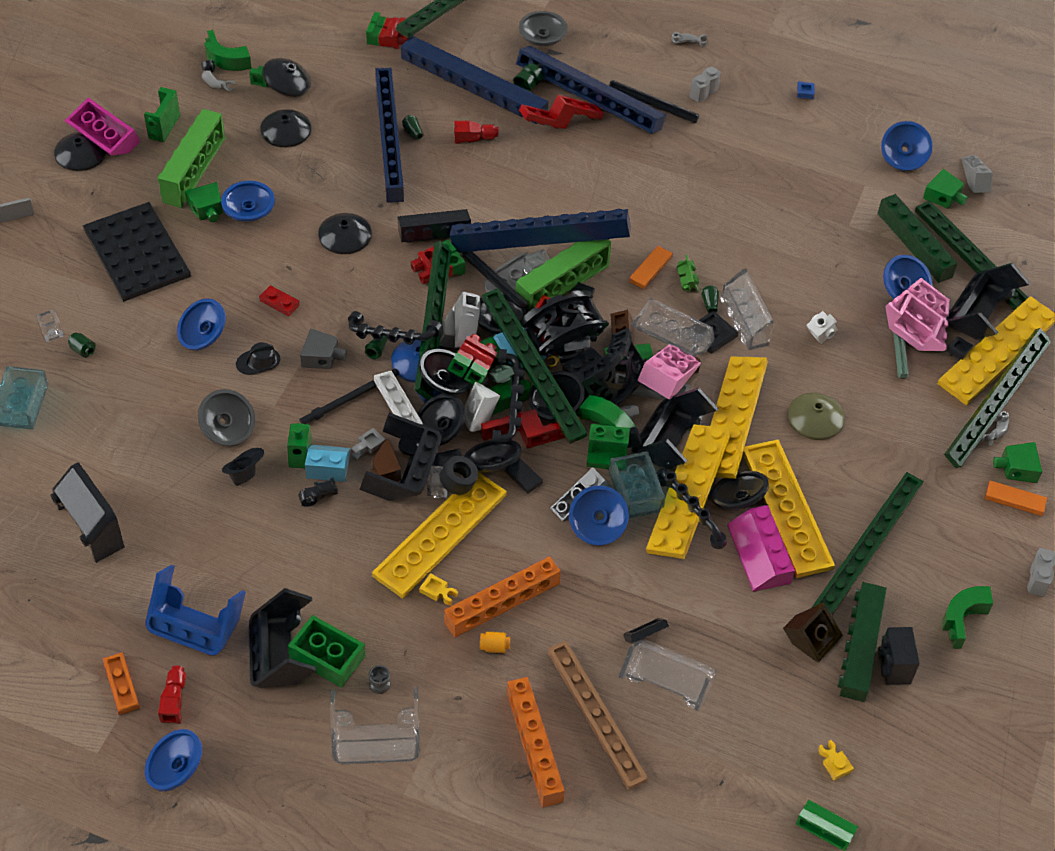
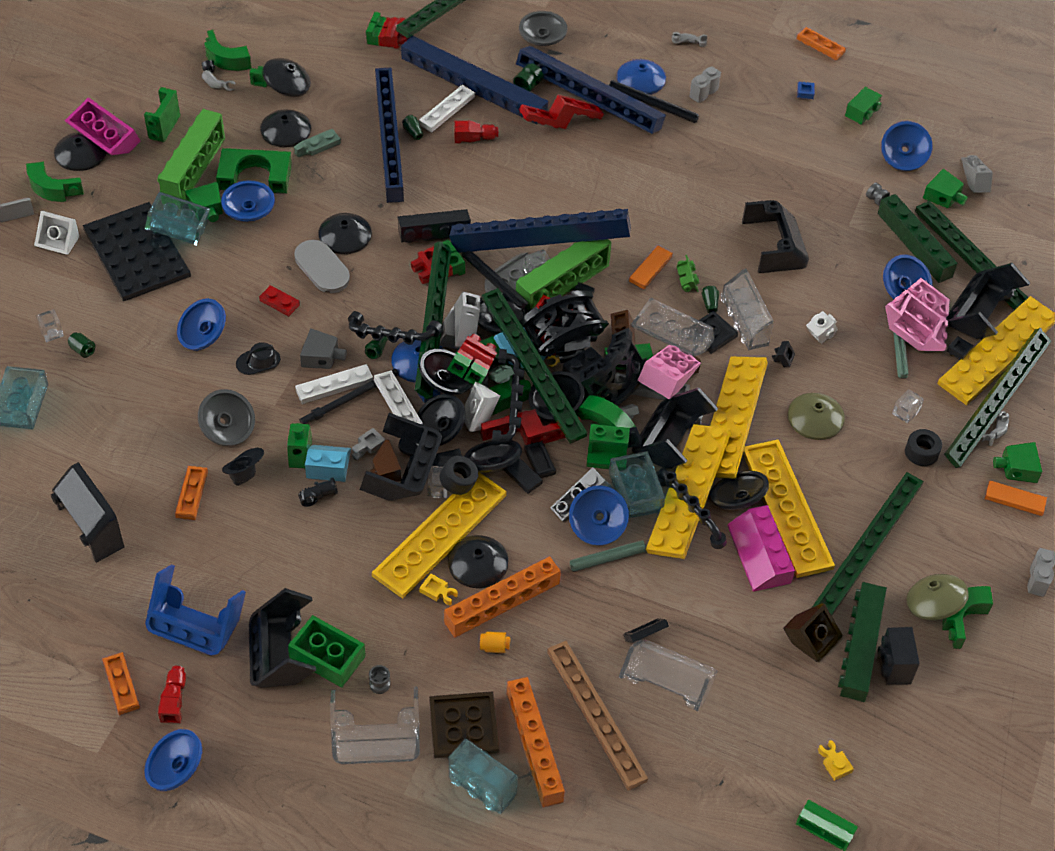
none -> green arch [26,162,84,202]
none -> white slope [34,211,79,255]
none -> clear light blue brick [145,192,210,245]
none -> orange tile [175,466,208,520]
none -> green arch [216,148,292,194]
none -> sand green hinge [294,129,341,157]
none -> light grey tile [294,240,350,293]
none -> white plate [295,364,373,404]
none -> white plate [419,85,475,132]
none -> dark brown plate [429,691,499,758]
none -> black dish [448,535,509,588]
none -> clear light blue brick [449,738,518,815]
none -> black tile [524,441,556,478]
none -> sand green axle [569,540,646,571]
none -> blue dish [617,59,666,95]
none -> black windscreen [742,200,809,274]
none -> black tile [772,341,795,367]
none -> orange tile [797,27,846,60]
none -> green brick [845,87,882,125]
none -> dark grey wheel [866,182,890,206]
none -> clear brick [892,389,924,424]
none -> black tyre [905,429,942,466]
none -> olive dish [906,574,969,620]

